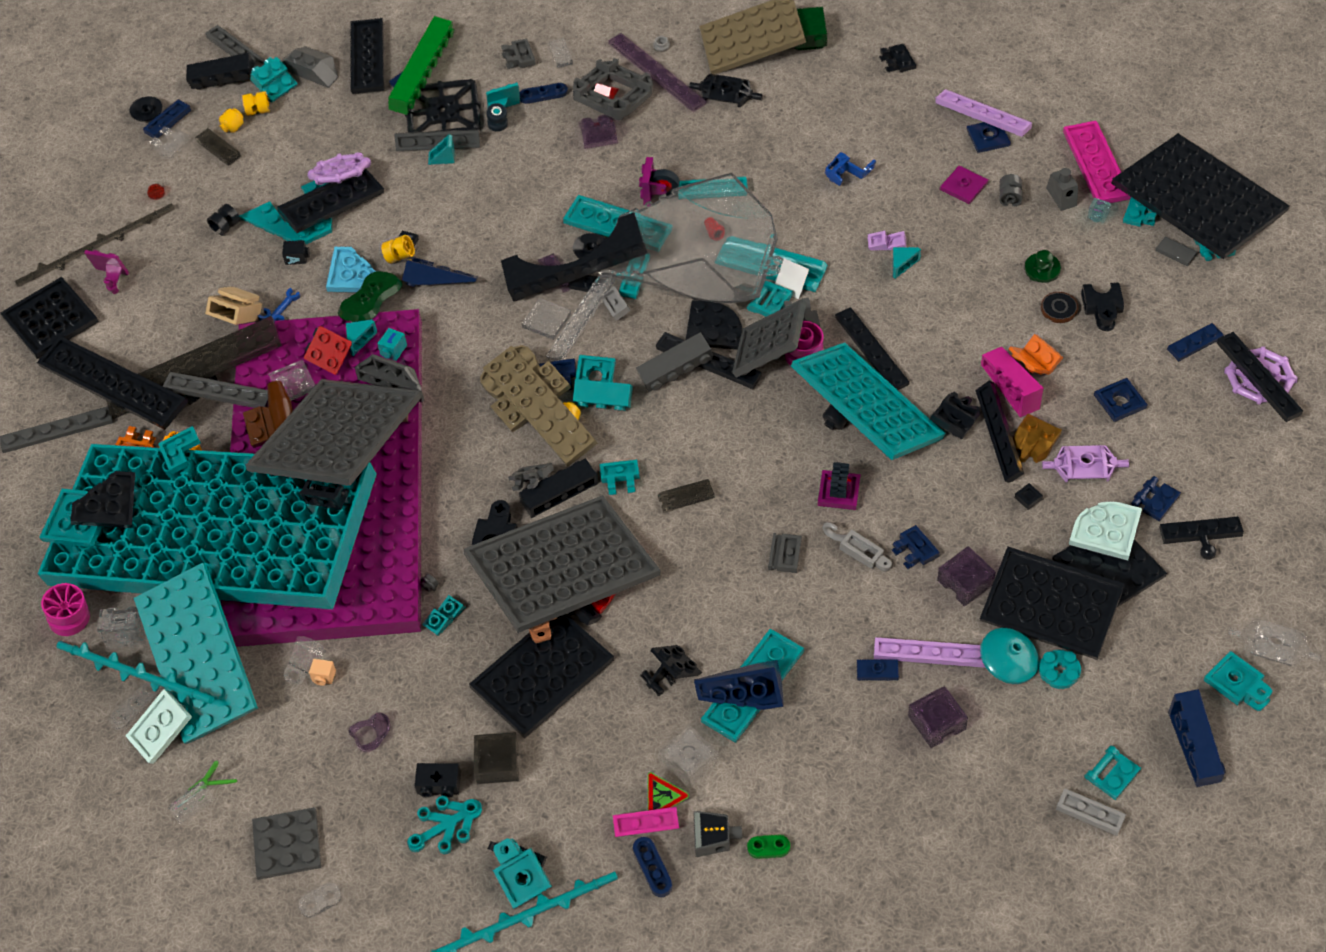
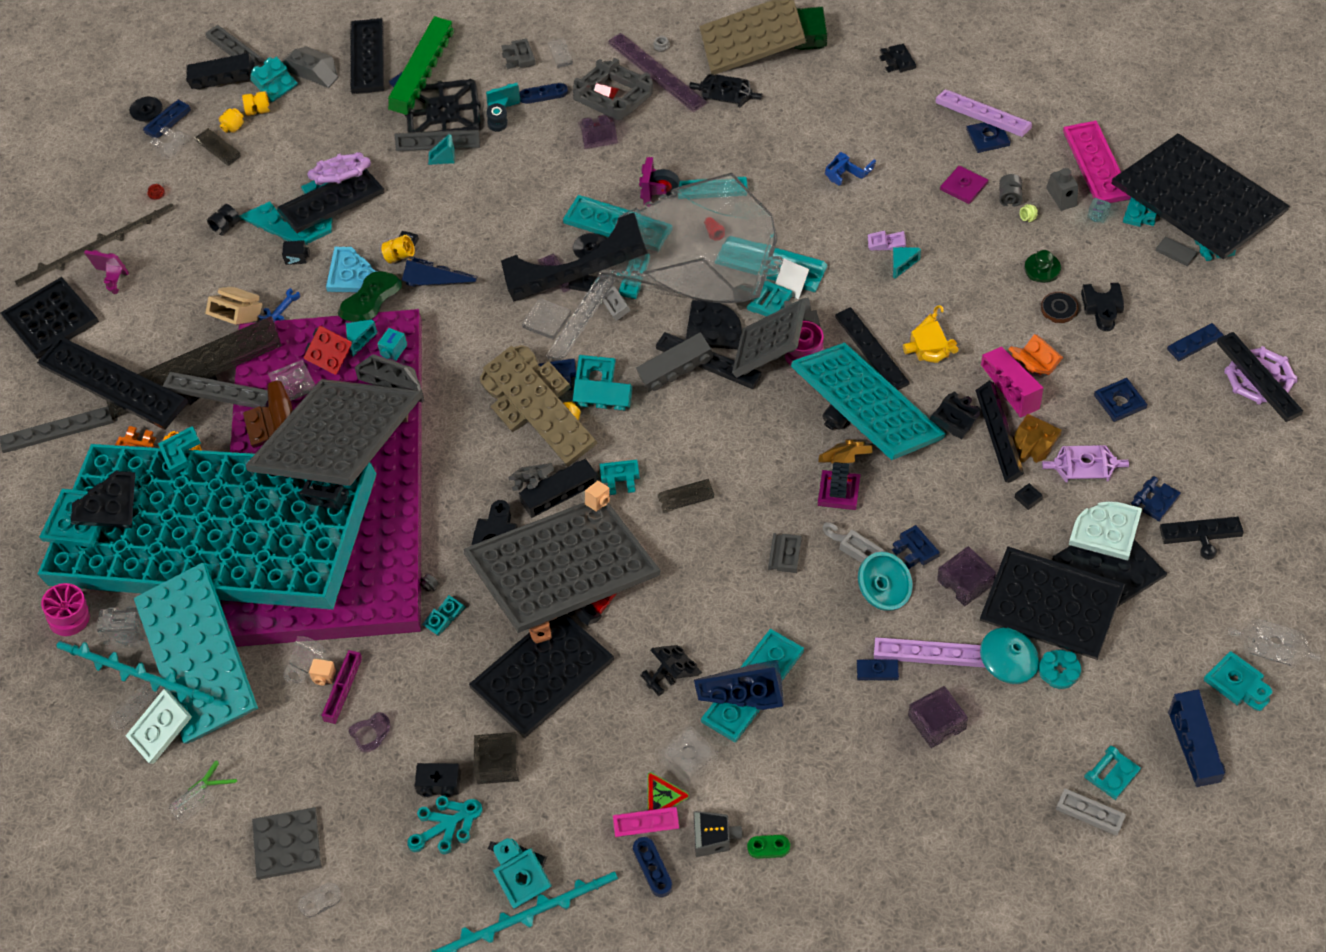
none -> magenta piece [321,650,362,724]
none -> light nougat plate [585,481,610,512]
none -> pearl gold plate [818,439,872,463]
none -> teal dish [858,552,912,611]
none -> yellow torso [903,305,959,363]
none -> yellowish green plate [1020,204,1038,222]

